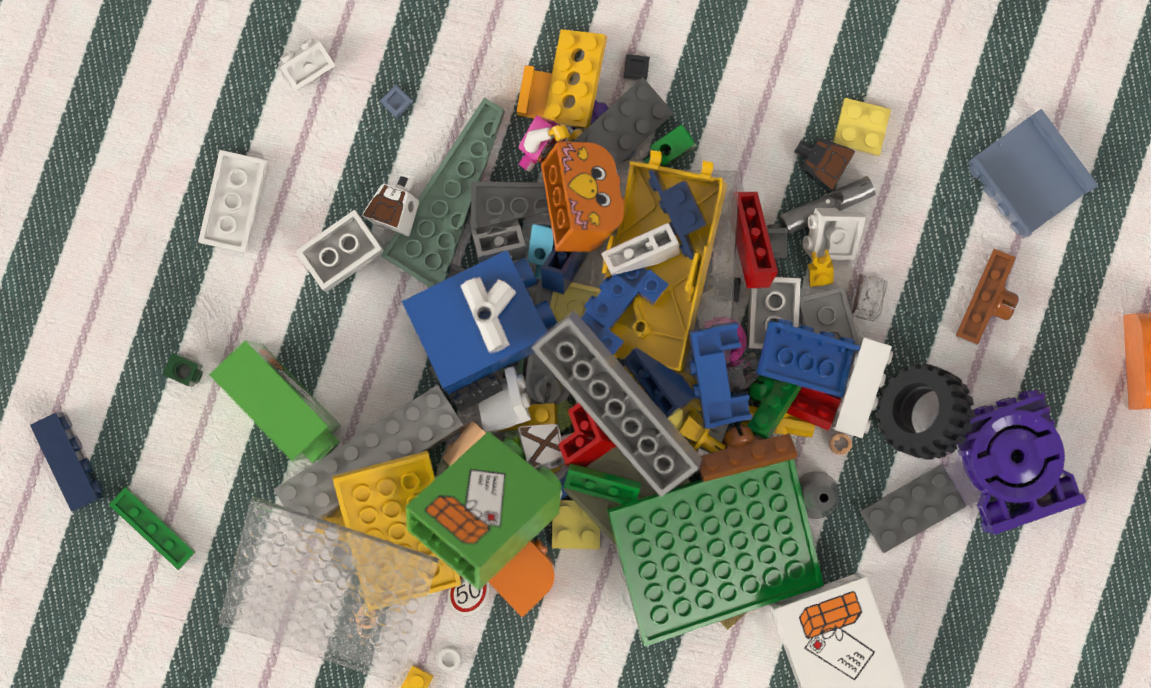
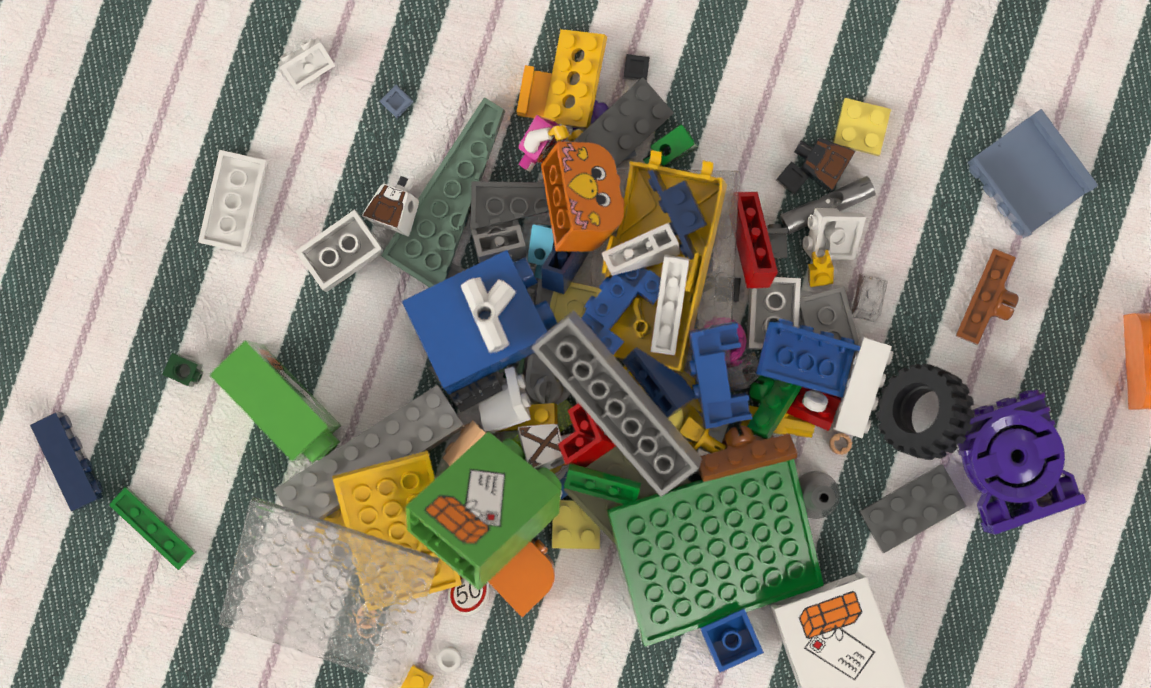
none -> white plate [651,255,689,355]
none -> blue slope [700,608,764,673]
none -> black tile [776,161,809,195]
none -> white tile [802,390,828,412]

